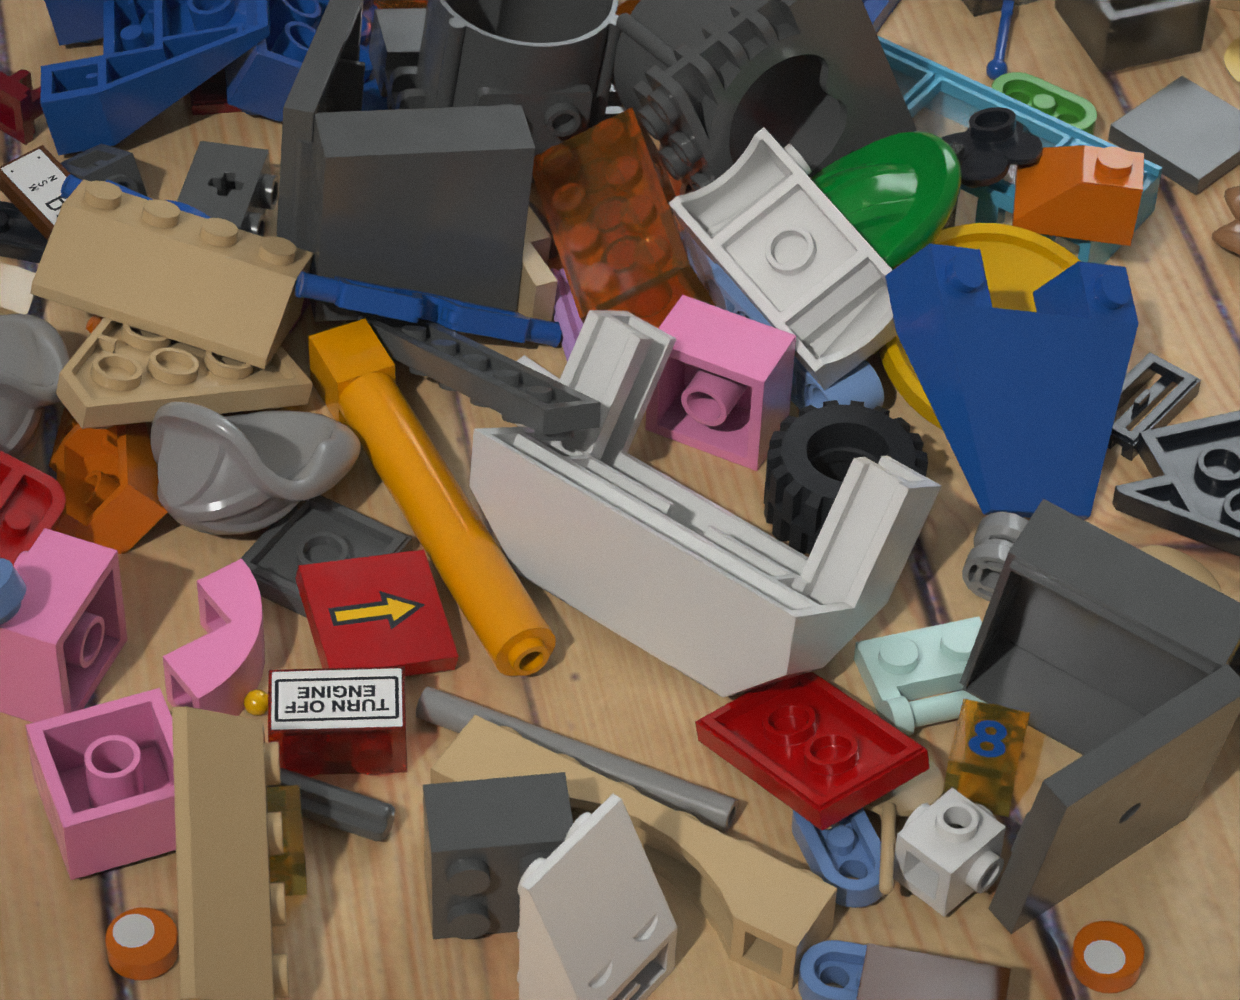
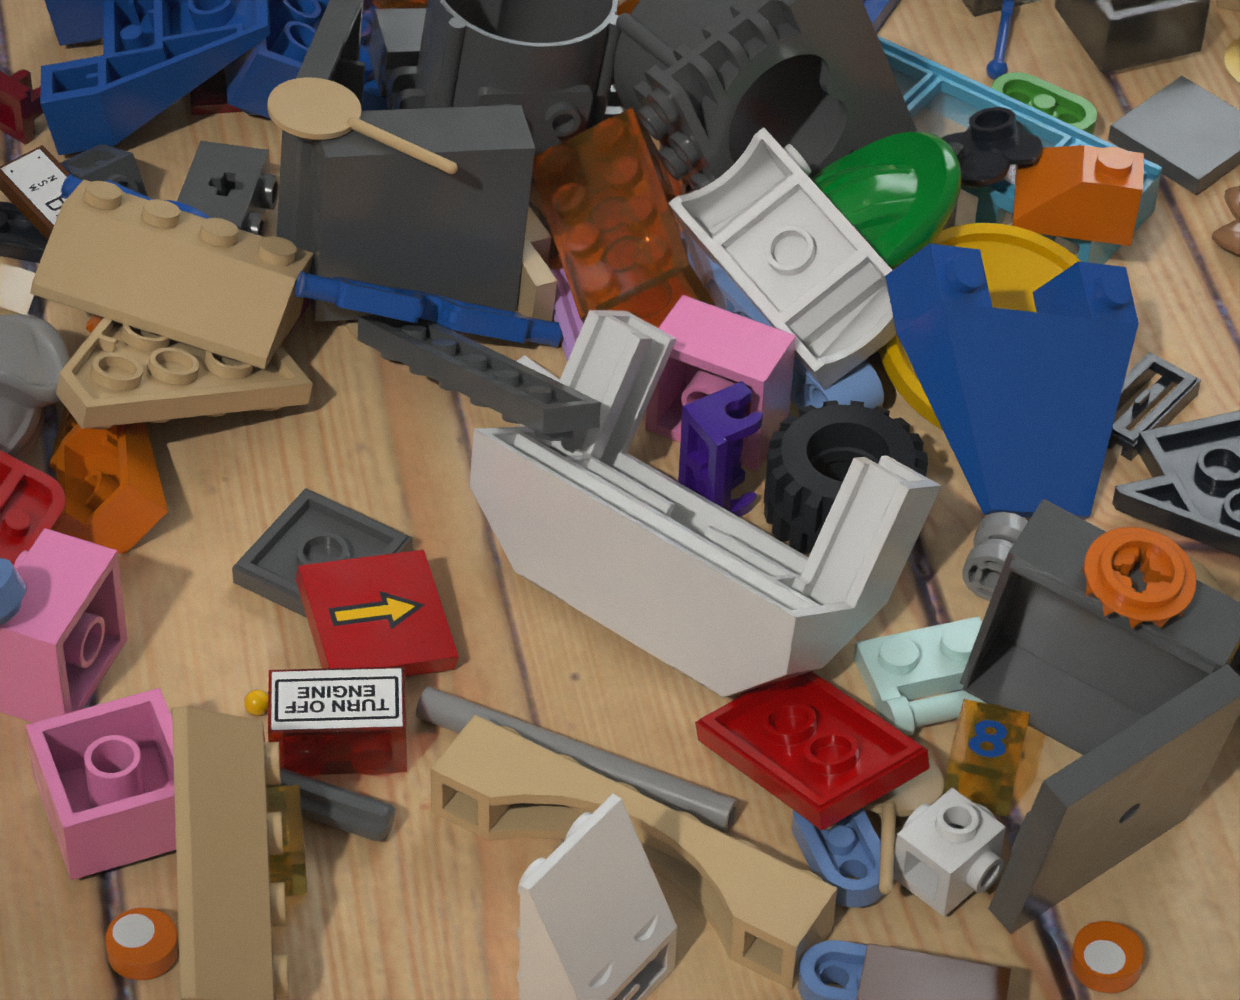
light grey piece [151,401,361,535] -> none
bright pink brick [163,559,265,716] -> none
light orange brick [308,318,556,676] -> none
dark grey brick [423,772,573,939] -> none
none -> tan piece [267,77,458,174]
none -> dark purple hinge [678,381,763,517]
none -> orange gear [1081,527,1196,629]

